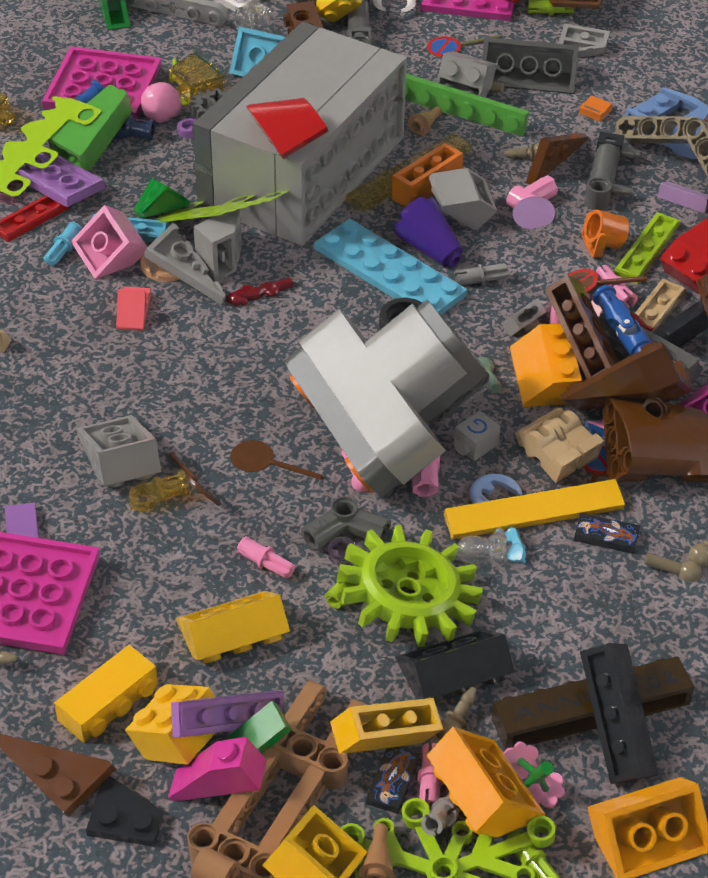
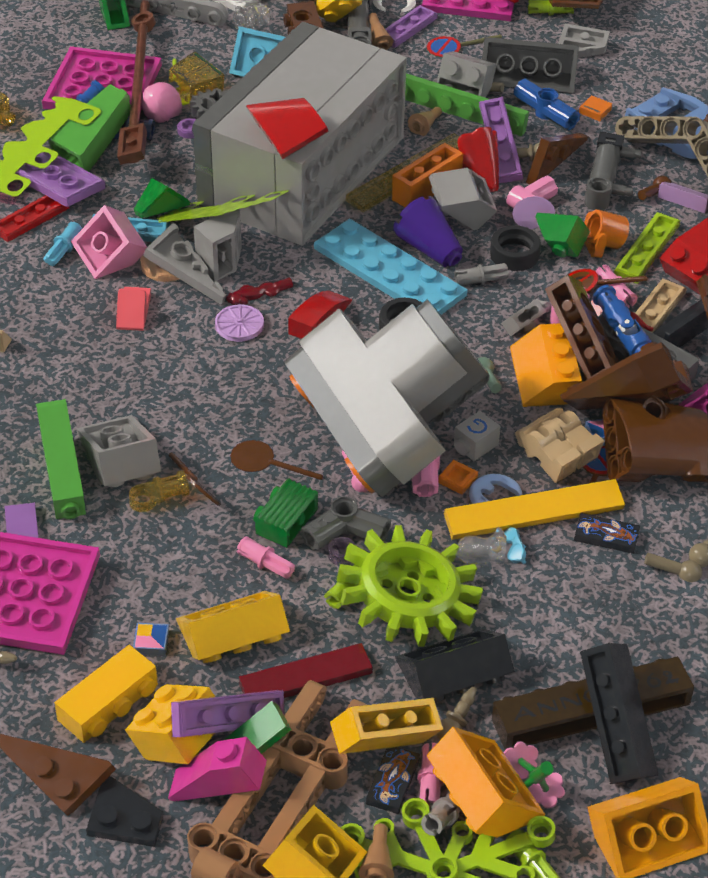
none -> bright green slope [36,399,86,519]
none -> copper bar [117,0,156,165]
none -> tile [133,623,169,656]
none -> lavender wheel [215,304,264,342]
none -> dark red tile [239,643,373,698]
none -> green brick [253,478,318,548]
none -> red slope [288,290,352,339]
none -> medium nougat cone [368,13,393,50]
none -> medium lavender tile [386,5,438,48]
none -> orange tile [438,459,478,495]
none -> red hat [457,127,499,192]
none -> medium lavender tile [479,97,523,183]
none -> black tyre [490,225,541,271]
none -> blue piece [514,78,580,131]
none -> green slope [535,212,590,257]
none -> reddish brown bar [638,176,672,200]

